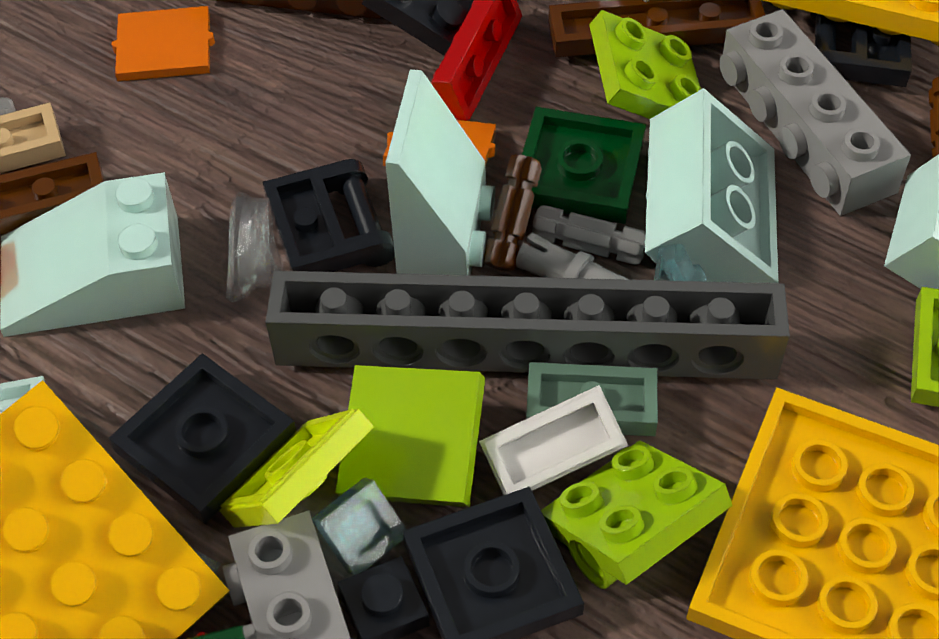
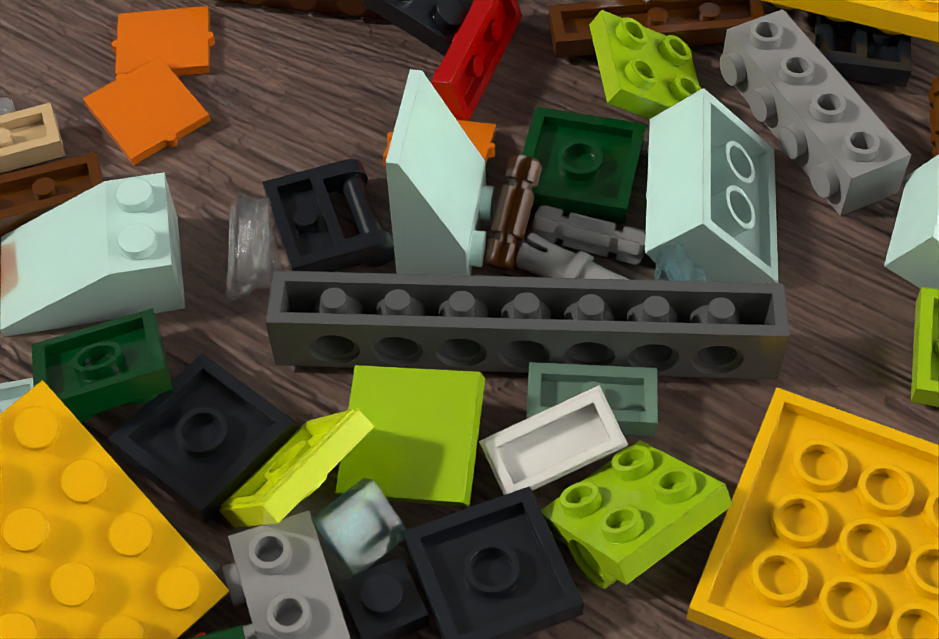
none -> dark green plate [32,308,173,423]
none -> orange piece [82,56,211,166]

